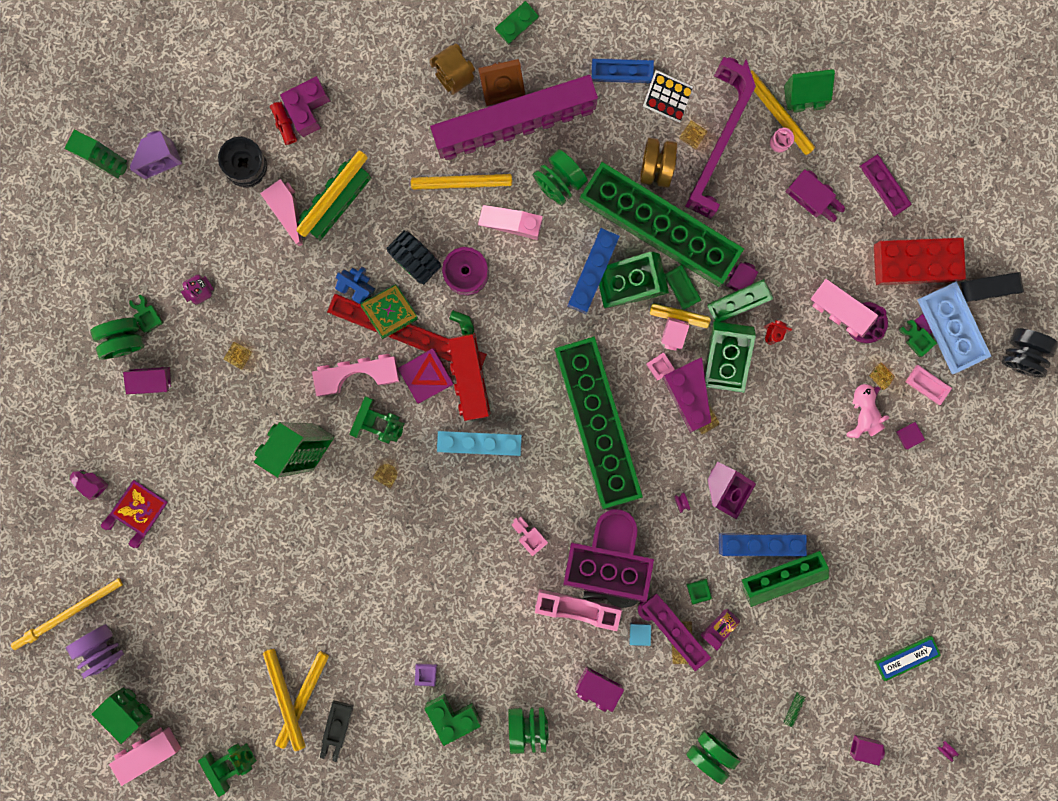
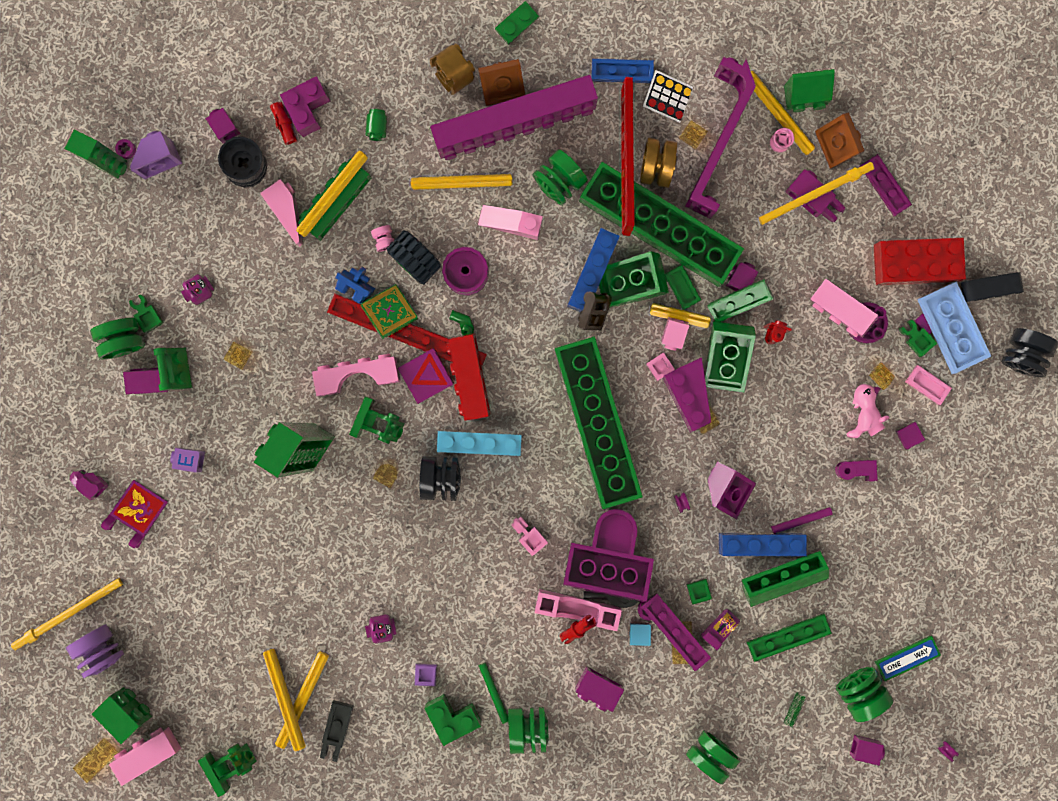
none -> clear yellow tile [73,738,118,783]
none -> magenta bush [115,139,136,159]
none -> green plate [153,347,192,391]
none -> medium lavender brick [170,448,205,473]
none -> magenta brick [205,108,241,144]
none -> green brick [365,109,387,141]
none -> magenta head [365,614,396,644]
none -> bright pink wheel [371,225,395,252]
none -> black wheel [419,456,461,501]
none -> green bar [478,662,508,724]
none -> red pin [560,615,596,644]
none -> dark brown plate [577,291,612,331]
none -> red tile [621,77,634,236]
none -> green tile [746,613,832,662]
none -> yellow bar [759,162,874,225]
none -> magenta bar [771,507,833,534]
none -> dark orange tile [815,112,865,169]
none -> magenta leg [835,460,878,482]
none -> green wheel [836,667,894,722]

